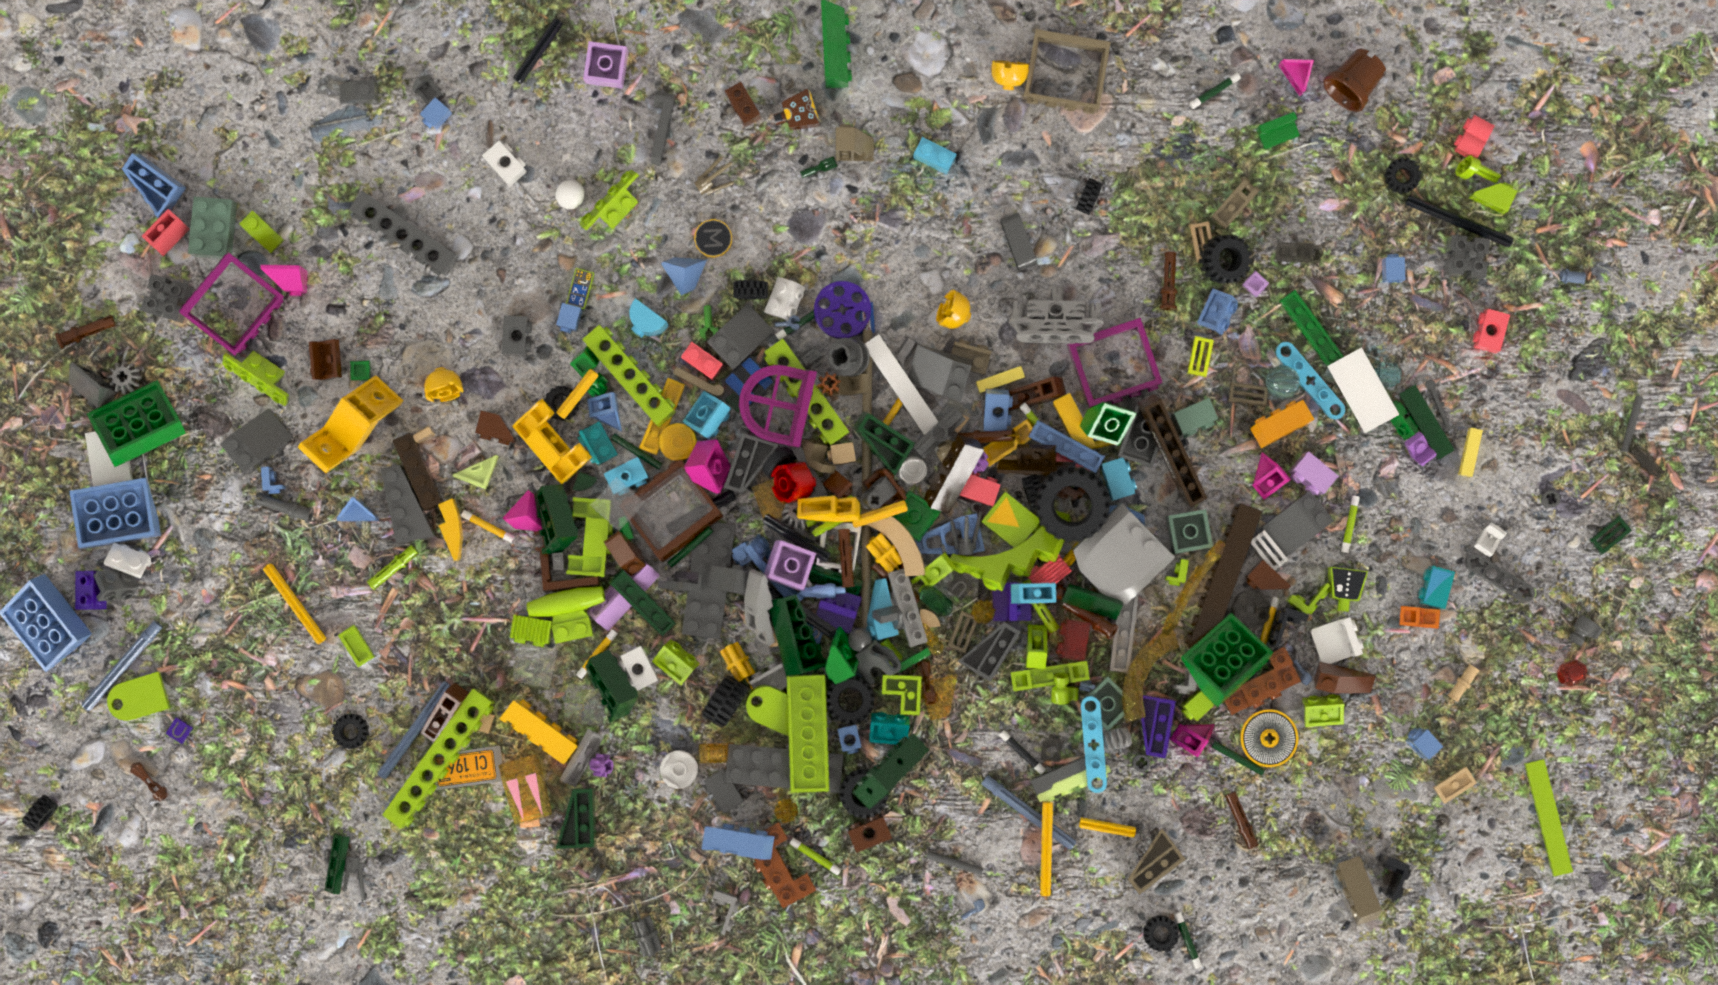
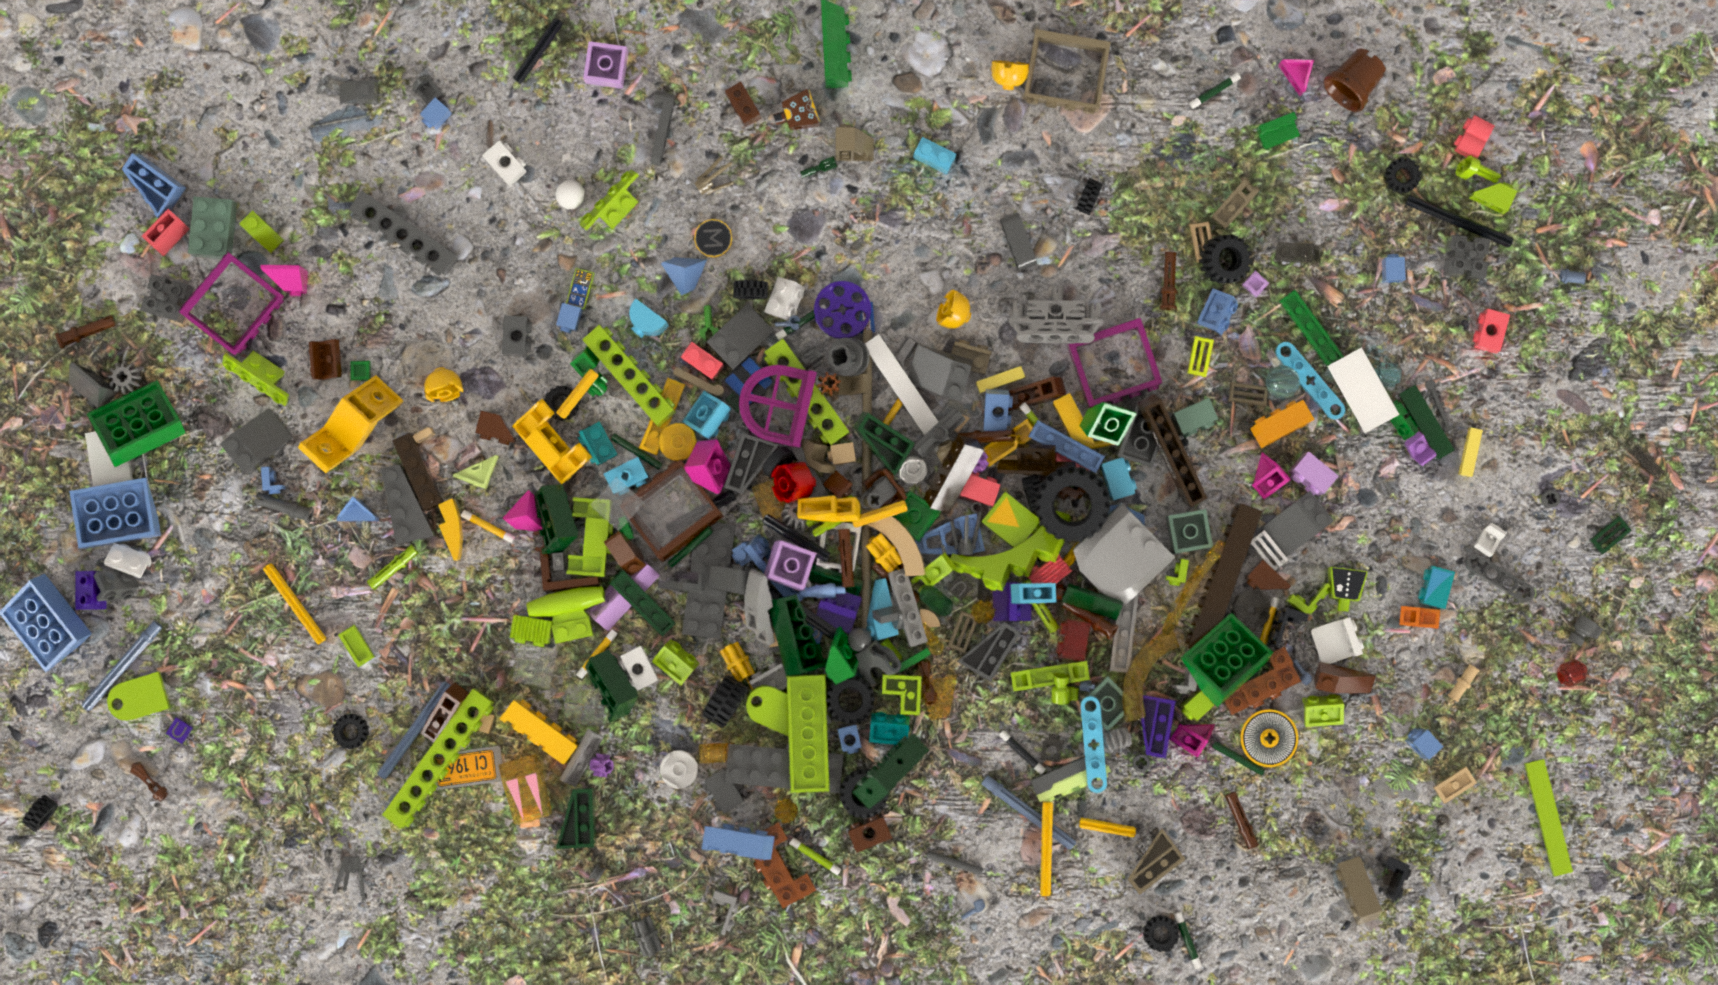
dark green tile [324,833,350,894] -> none
dark green tile [573,472,597,491] -> none
medium blue slope [587,392,622,432] -> none
lime slope [1026,624,1048,669] -> none
lime bar [1341,496,1360,553] -> none
dark grey bar [1621,396,1643,453] -> none

